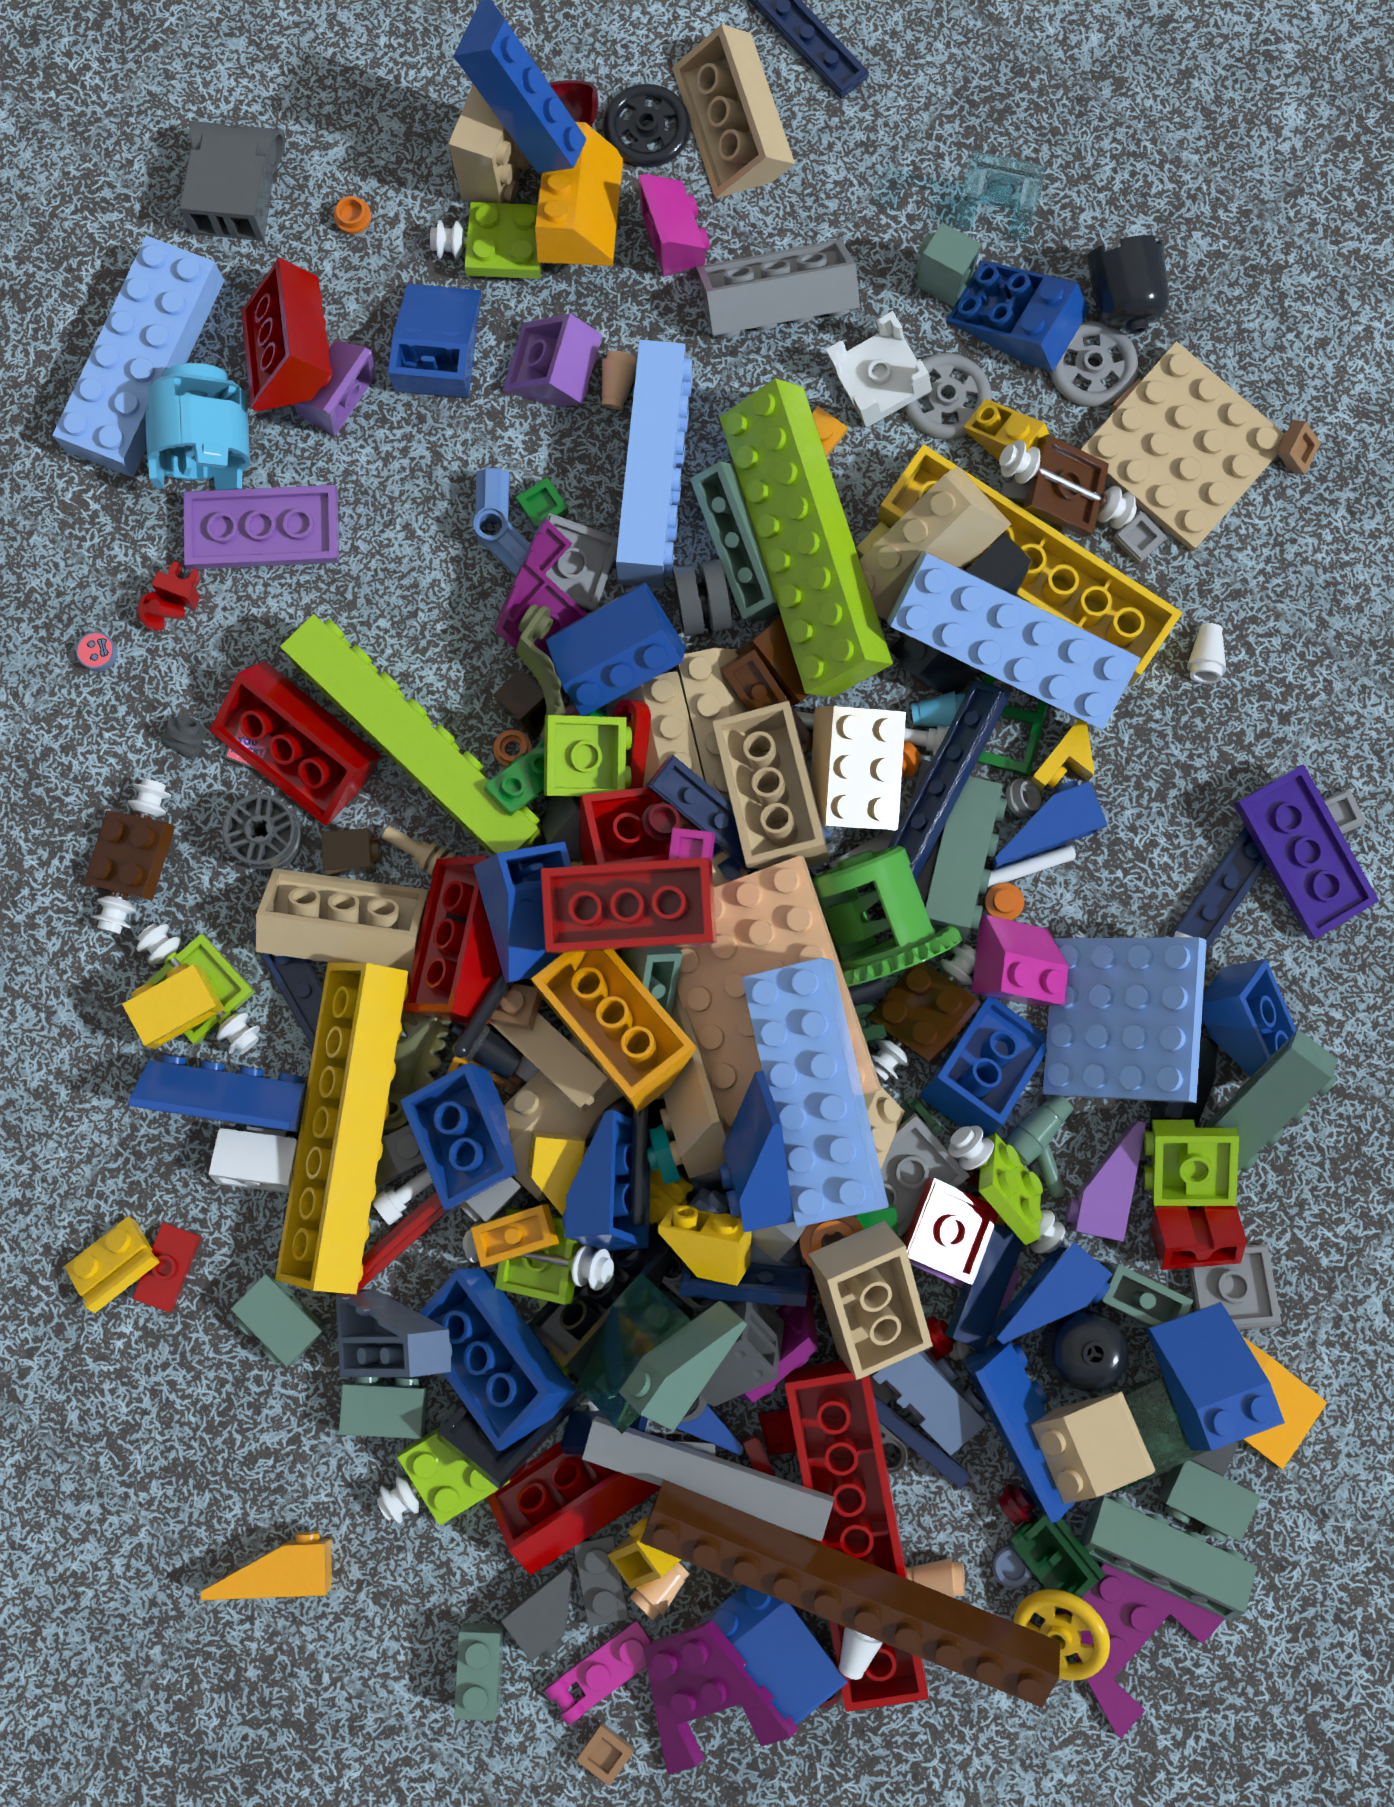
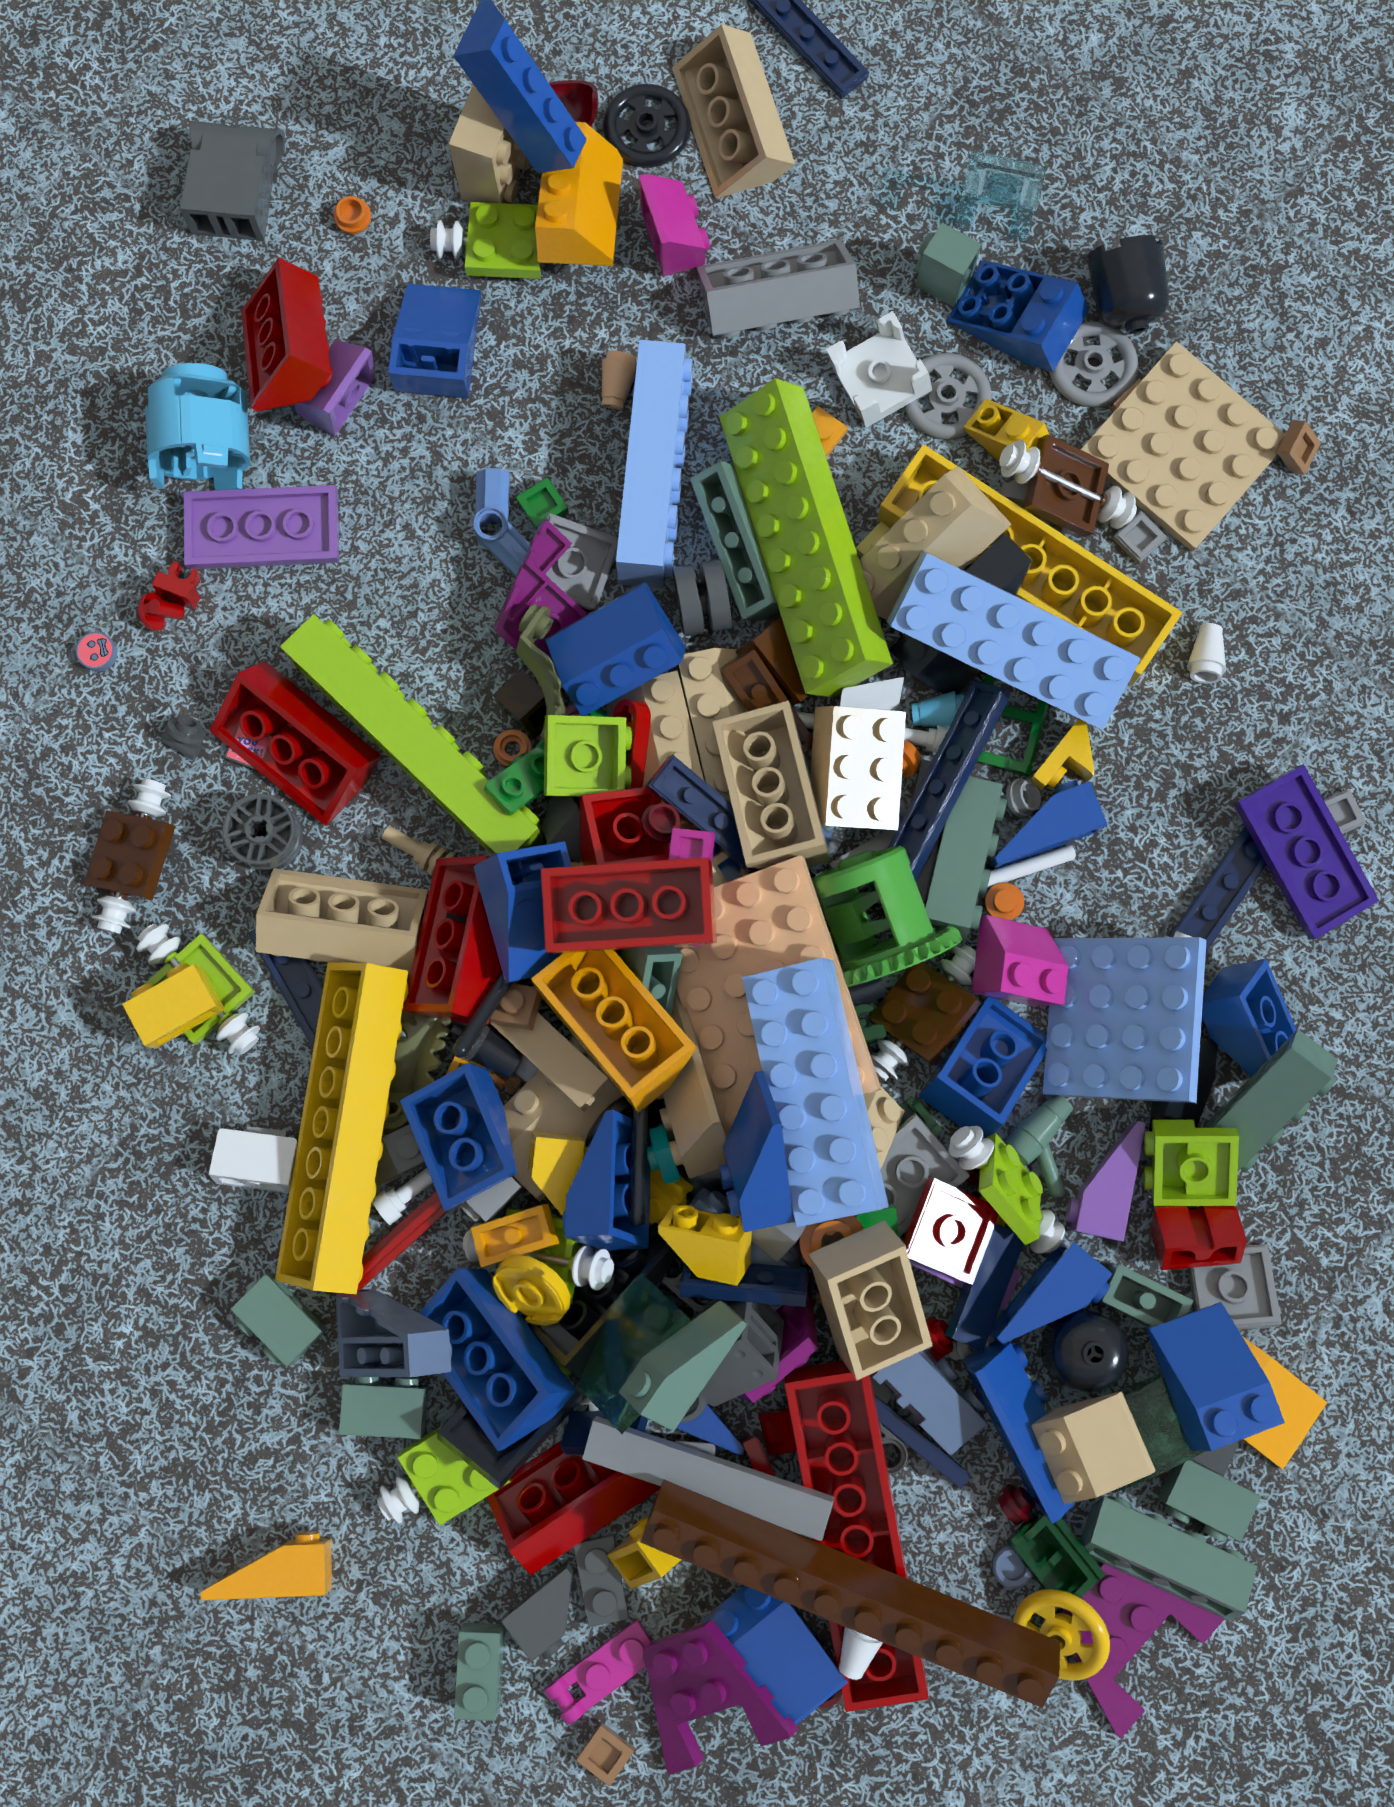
light blue brick [52,235,225,478] -> none
yellow plate [64,1216,160,1313] -> none
blue slope [128,1055,307,1133] -> none
red plate [132,1222,202,1313] -> none
dark brown brick [321,828,382,876] -> none
medium lavender slope [502,313,603,407] -> none
light nougat cone [630,1563,689,1621] -> none
light nougat cone [906,1558,965,1598] -> none
none -> yellow tile [493,1255,571,1326]
none -> white sticker [840,677,904,711]

